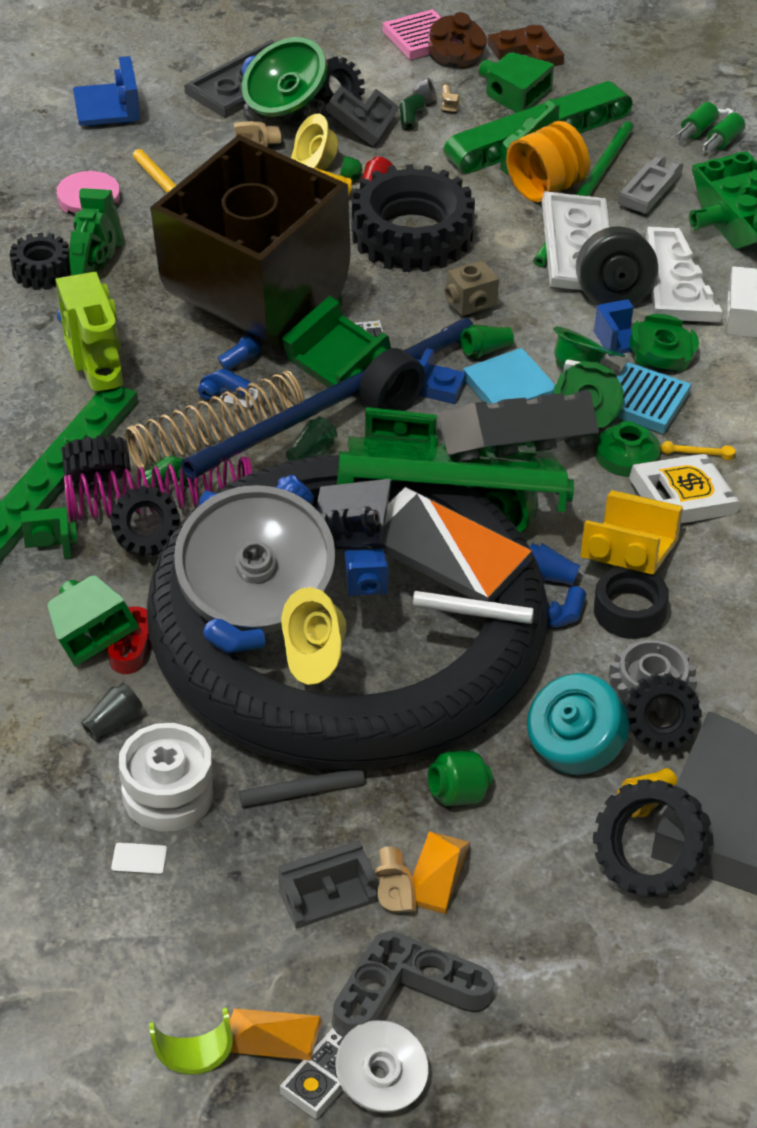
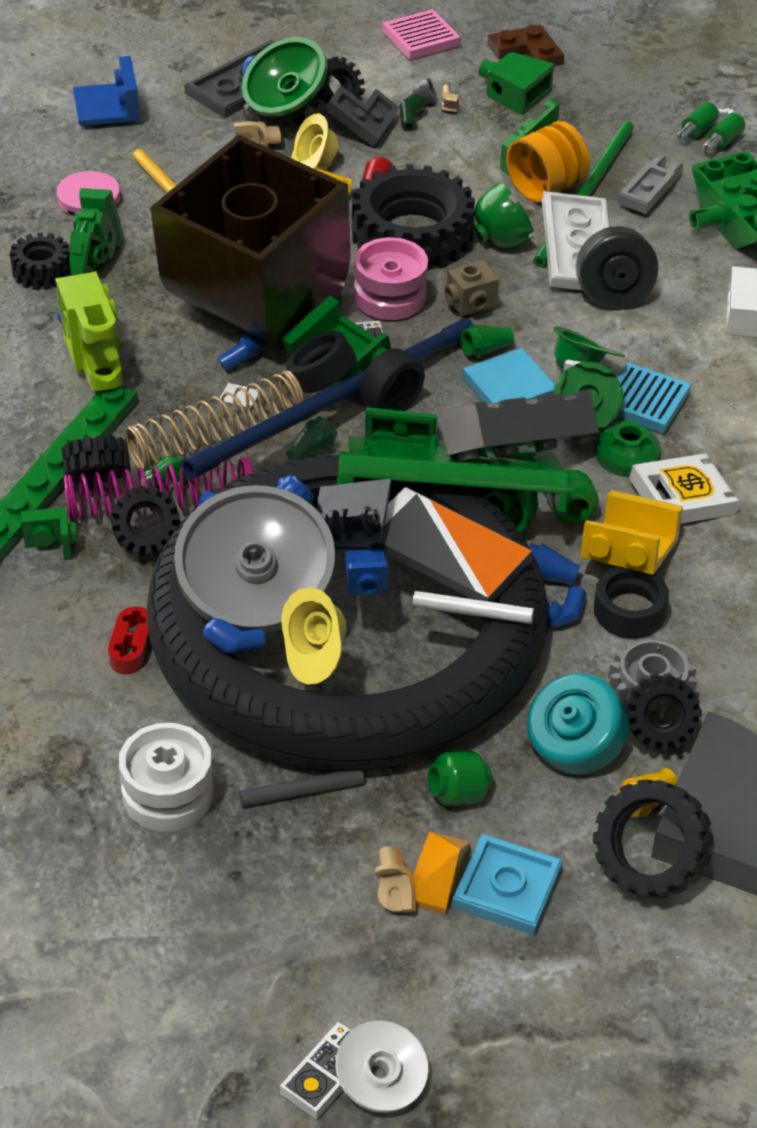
torso [47,575,139,667] -> none
pearl dark grey cone [81,683,143,741] -> none
white sticker [111,843,167,874] -> none
lime helmet [149,1007,233,1075] -> none
blue arm [198,369,252,400] -> none
light orange slope [230,1008,322,1060] -> none
dark grey hinge [278,840,377,929] -> none
dark grey beam [332,932,494,1038] -> none
green hinge [340,156,363,182] -> none
blue bracket [417,348,466,404] -> none
reddish brown plate [428,12,487,68] -> none
green beam [443,81,633,174] -> none
blue panel [594,299,634,357] -> none
green plate [629,314,699,372] -> none
white wing [646,227,723,322] -> none
yellow hinge [660,441,736,460] -> none
none -> black tyre [286,331,356,393]
none -> bright pink wheel [354,237,428,320]
none -> medium azure tile [452,833,563,935]
none -> green cylinder [473,183,534,250]
none -> green head [547,469,599,524]

